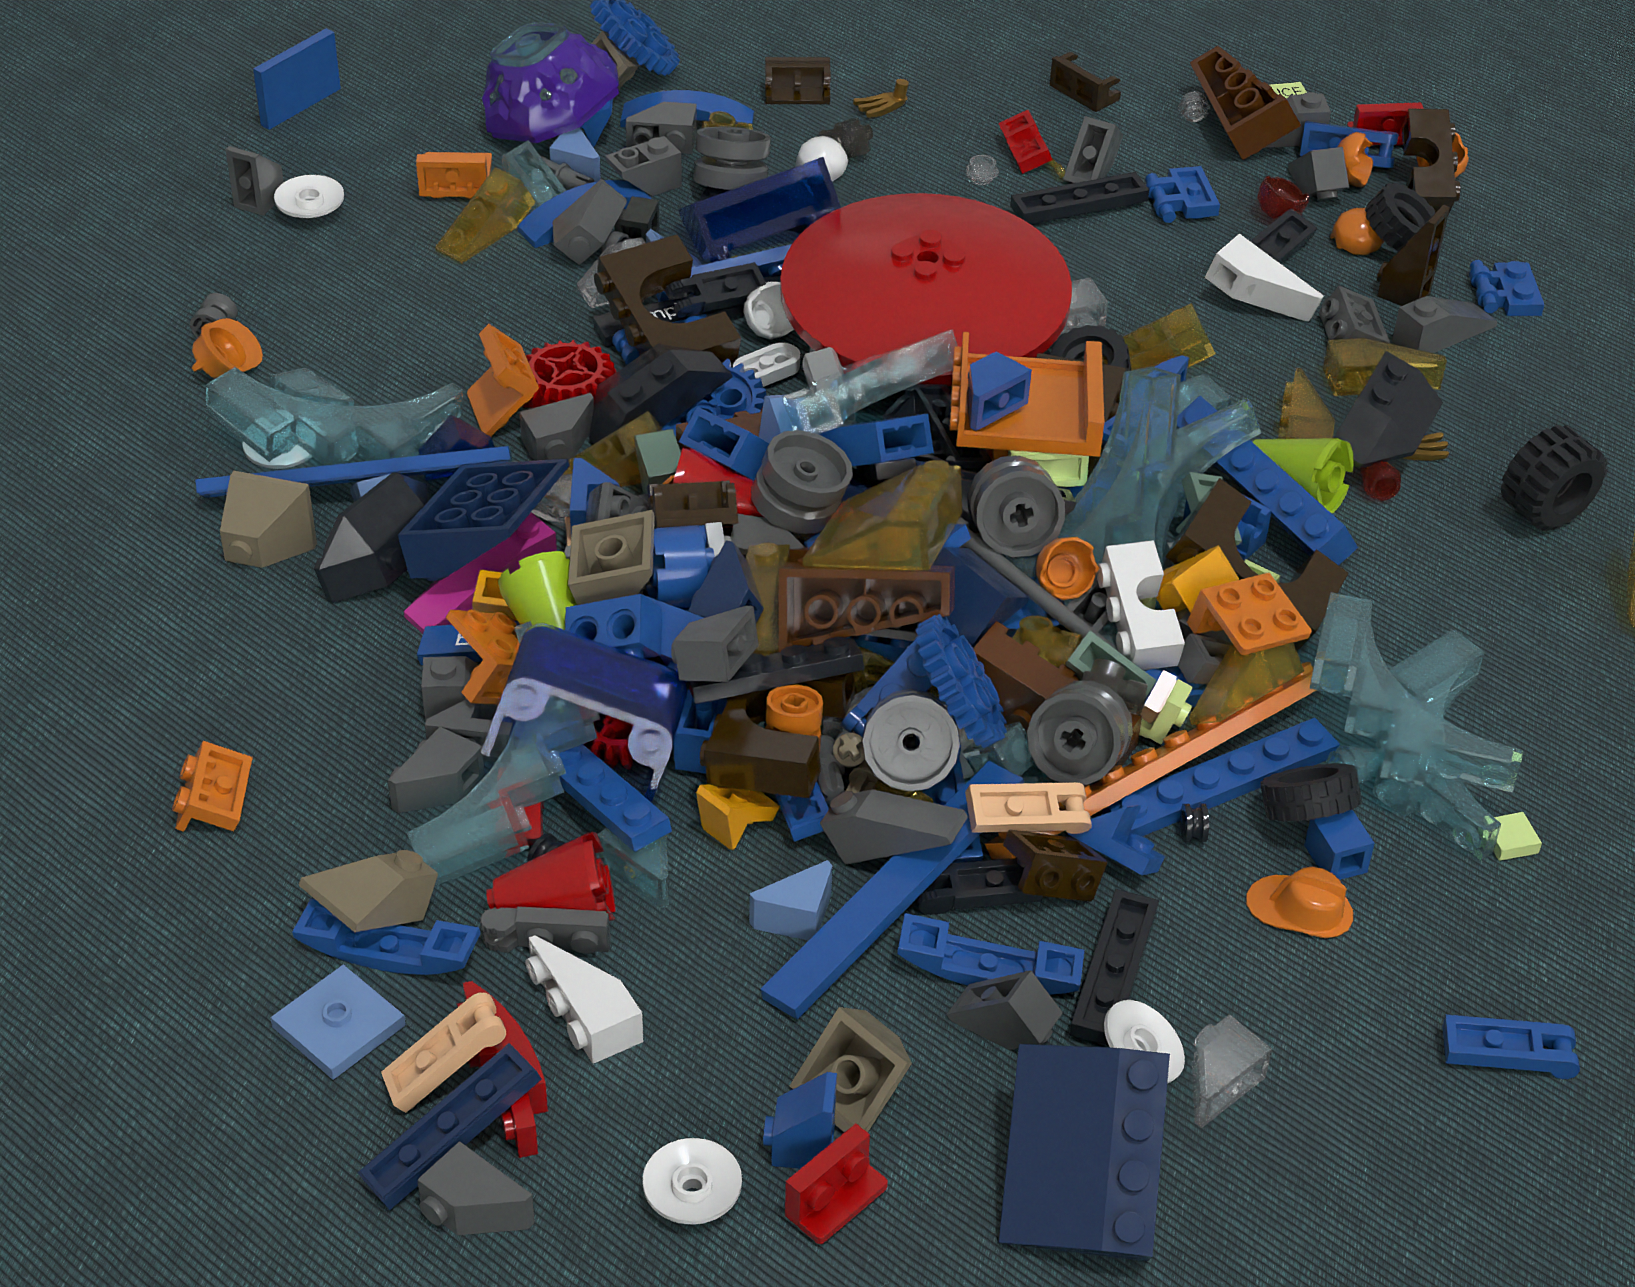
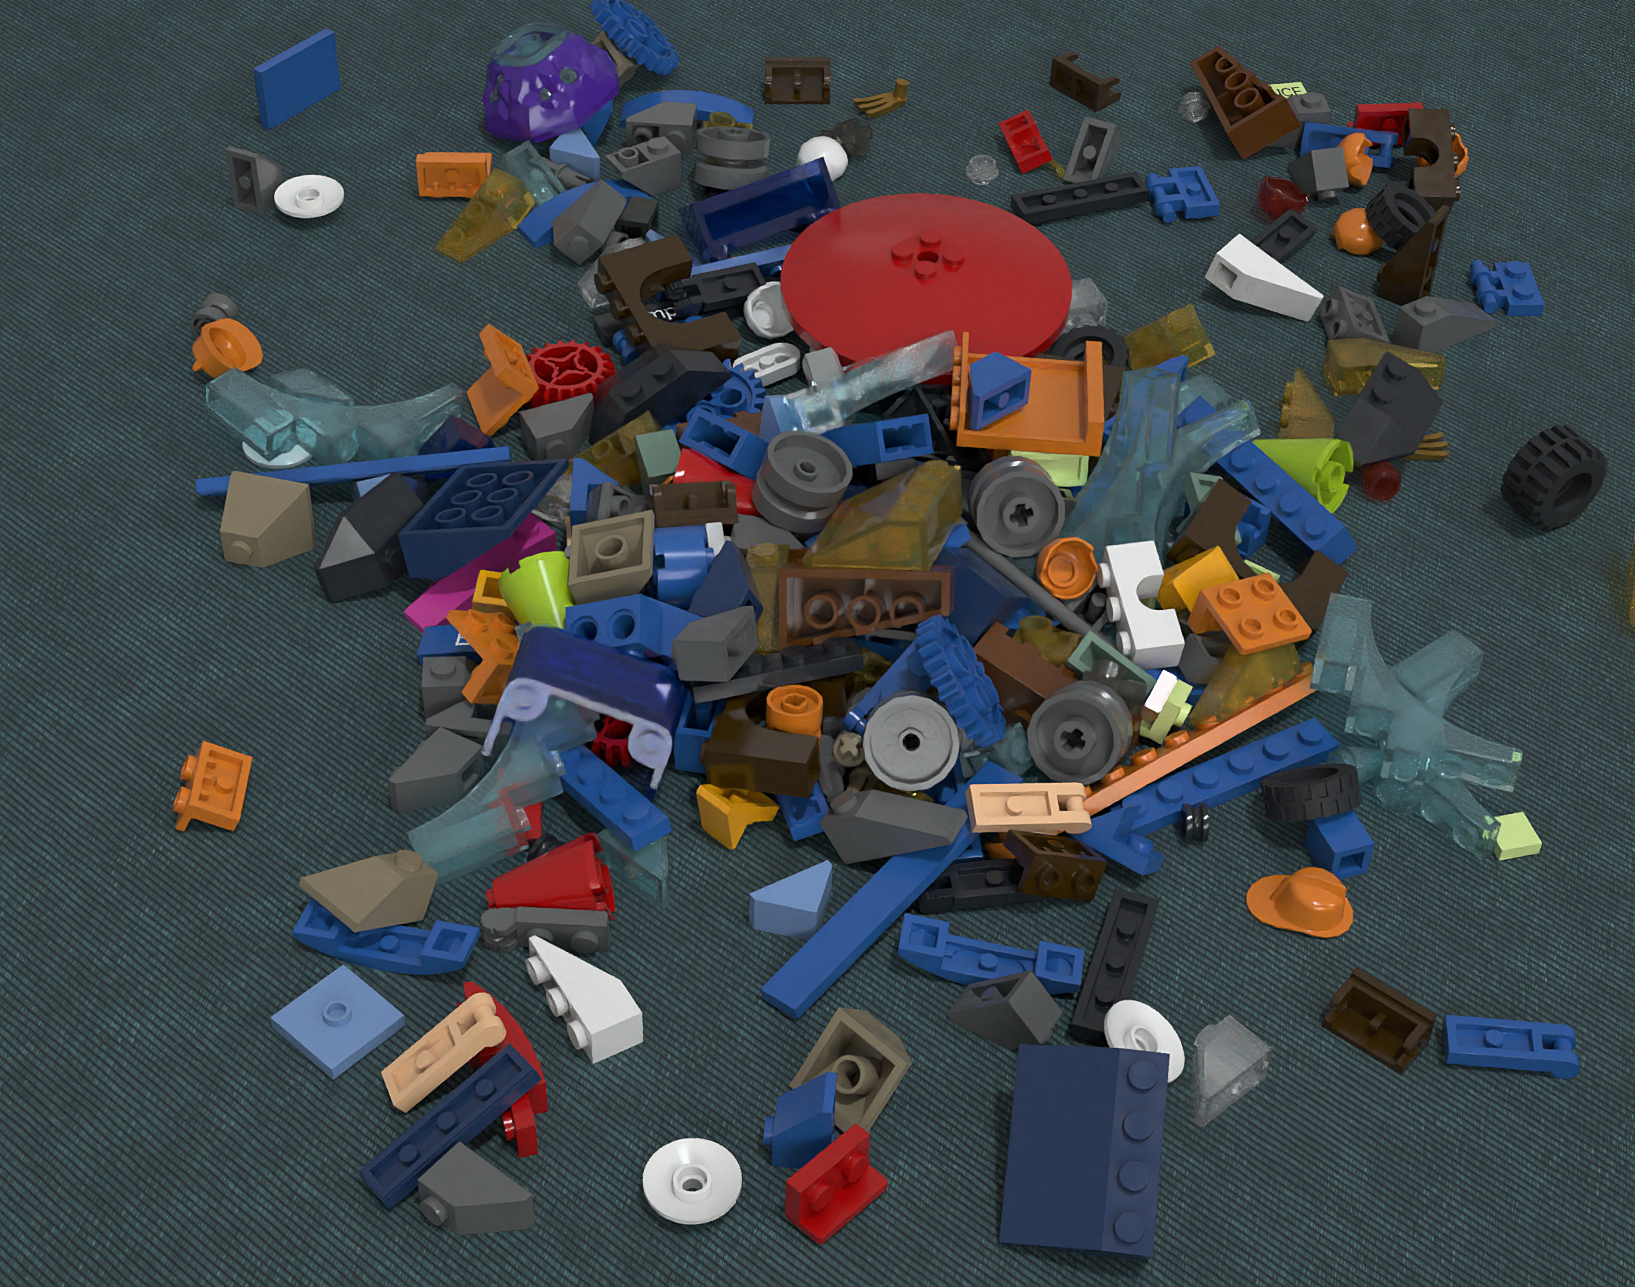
none -> dark brown hinge [1322,967,1437,1076]

